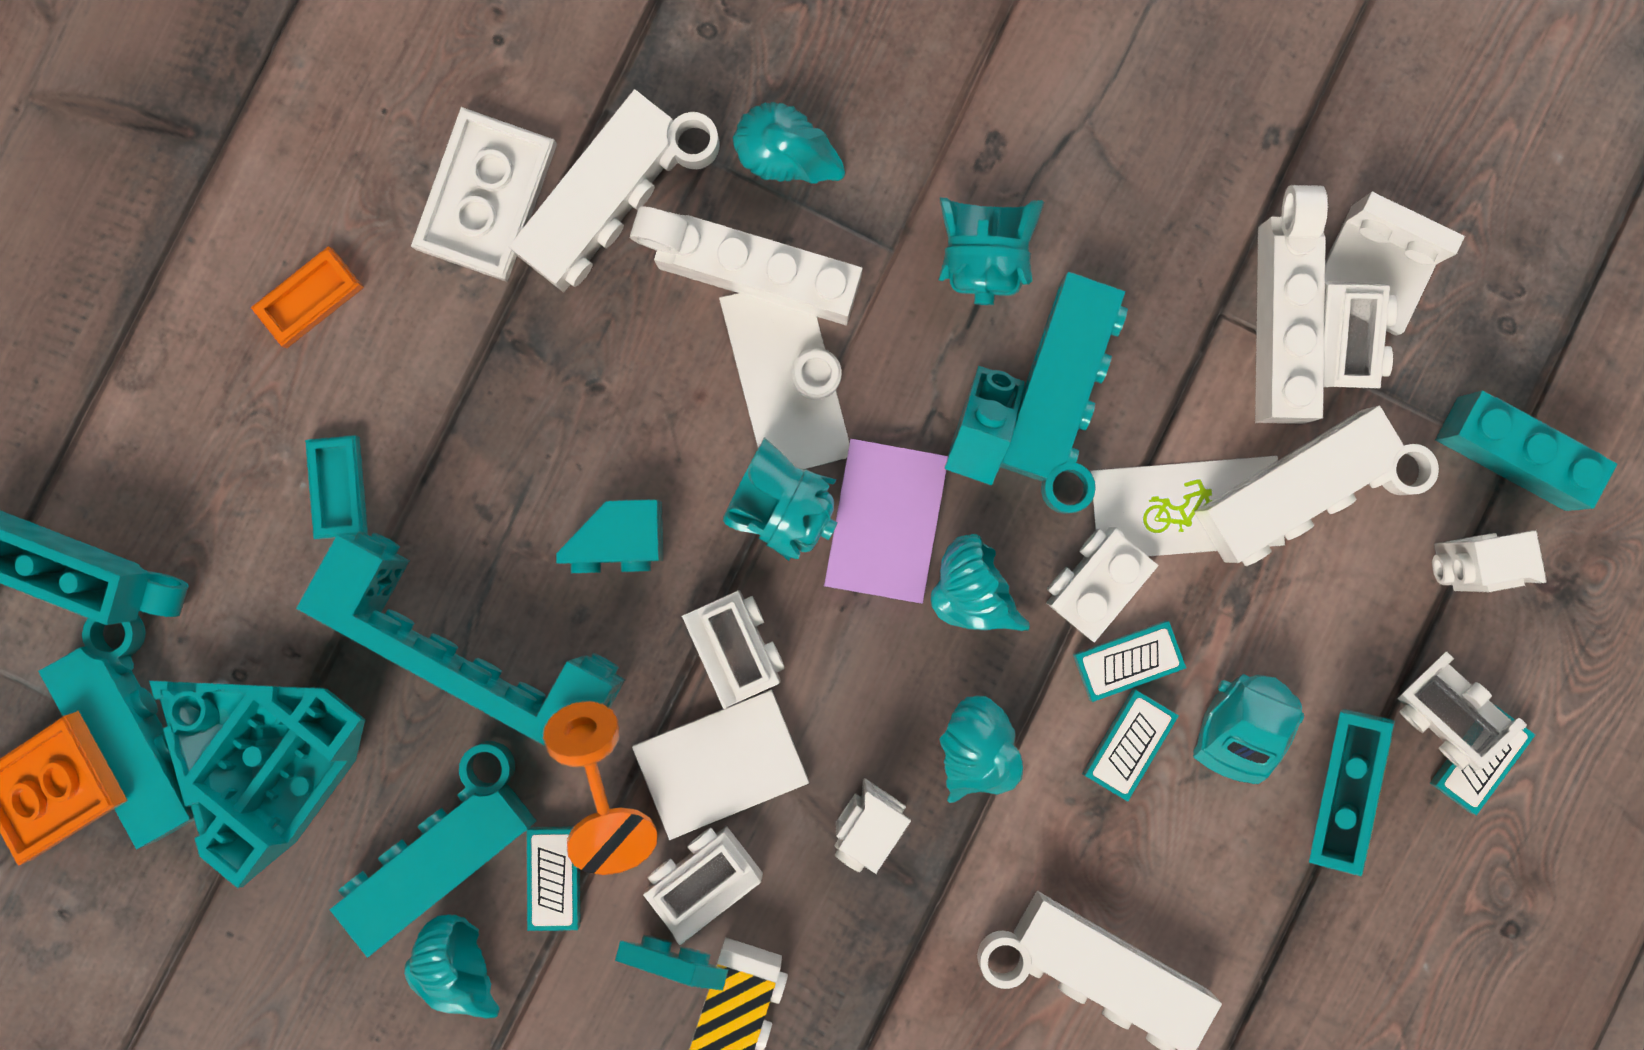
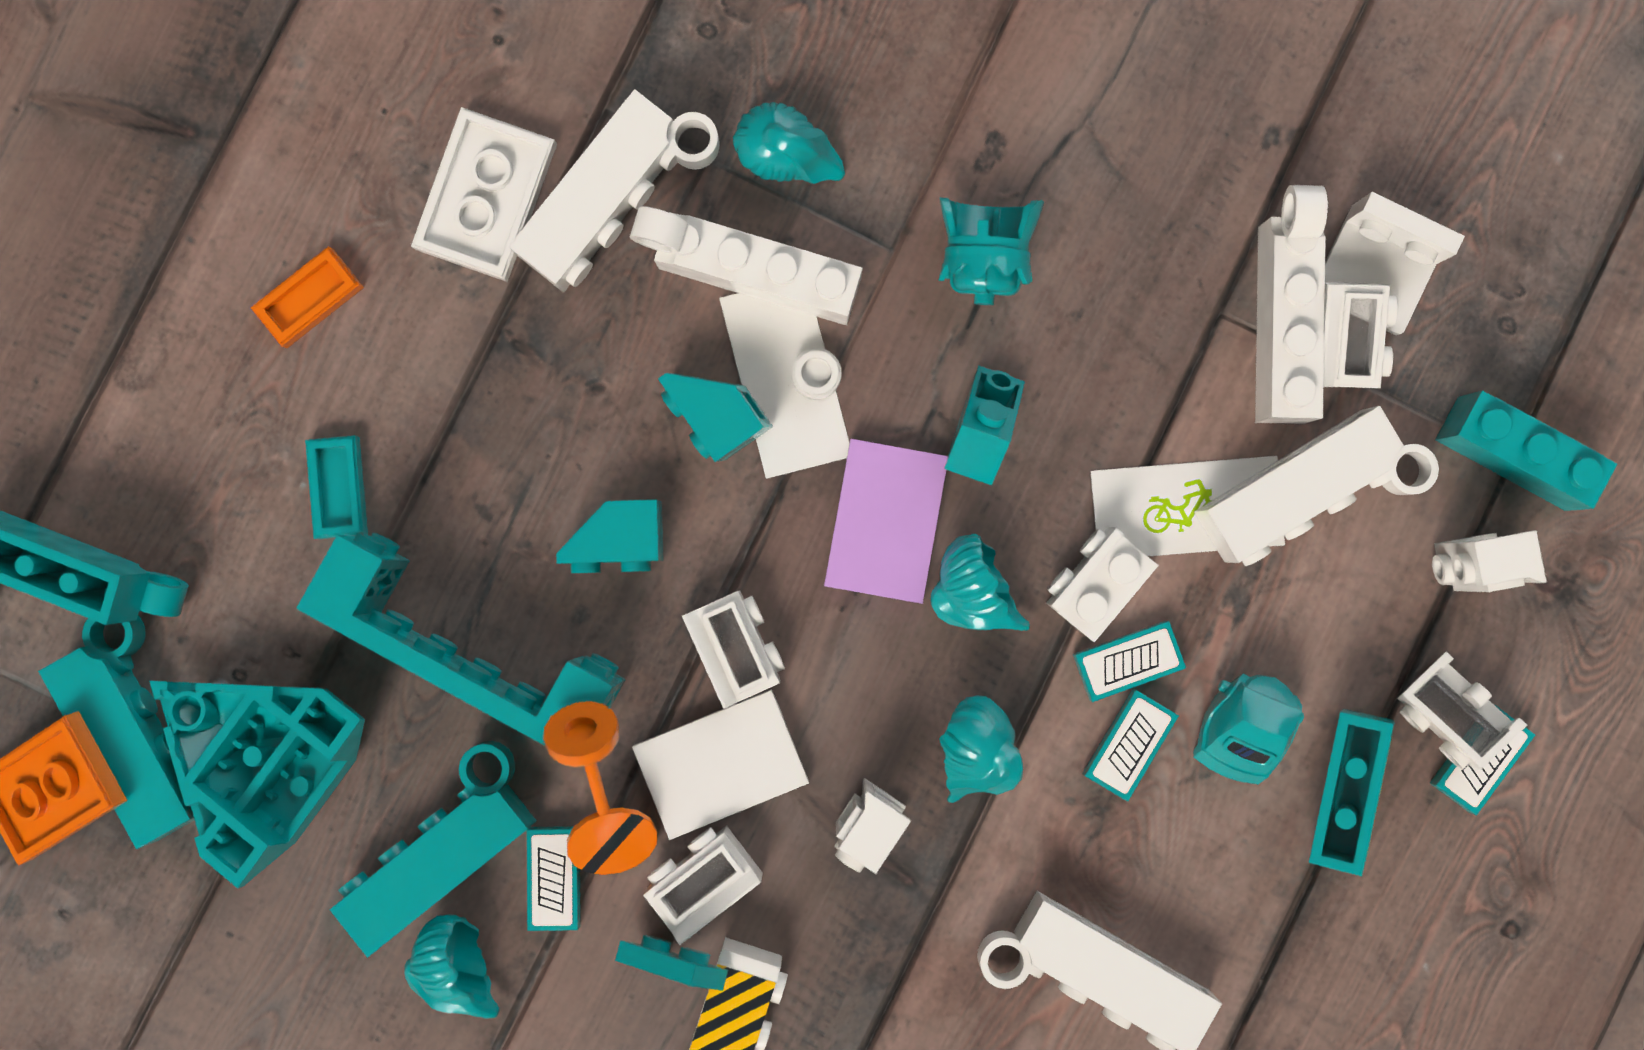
teal hat [723,437,838,561] -> none
teal hinge [1000,272,1128,514] -> none
none -> teal slope [658,373,773,462]

